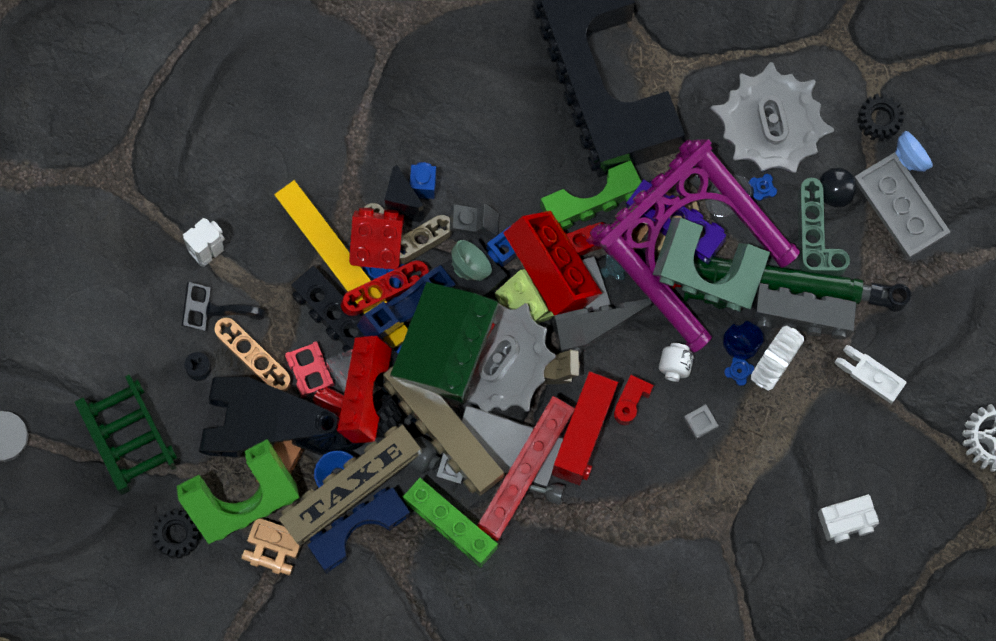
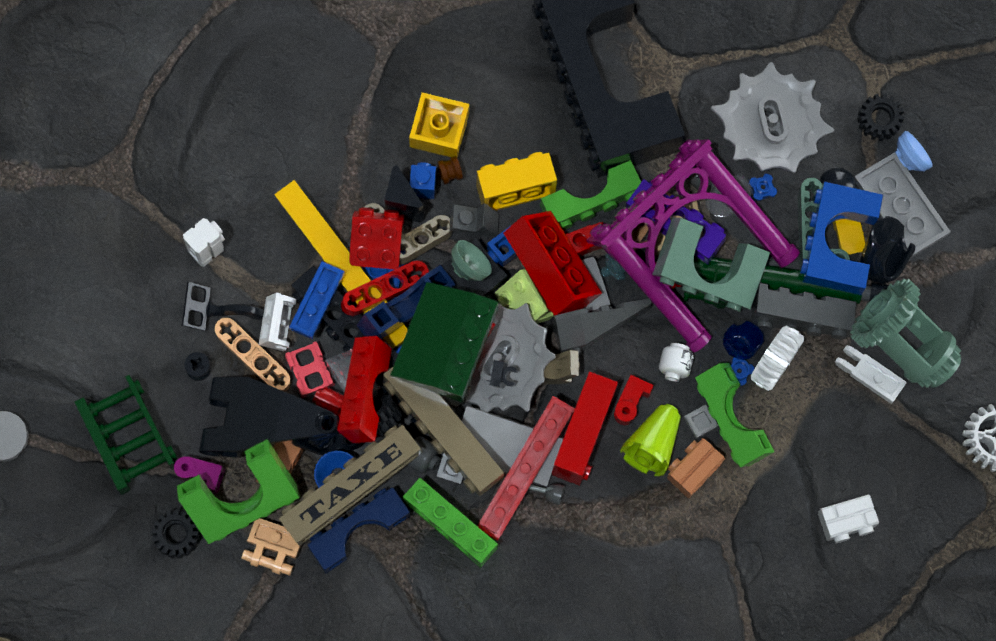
none -> magenta leg [174,456,225,495]
none -> white hinge [259,293,297,351]
none -> blue tile [289,261,345,340]
none -> yellow brick [409,93,469,158]
none -> reddish brown wheel [437,156,463,185]
none -> yellow brick [476,152,557,211]
none -> black tile [490,360,518,389]
none -> lime cone [620,404,681,476]
none -> nougat brick [667,438,725,498]
none -> bright green arch [695,363,774,467]
none -> blue arch [800,182,883,295]
none -> yellow slope [833,219,865,255]
none -> sand green piece [850,278,961,388]
none -> black hair [860,216,915,284]

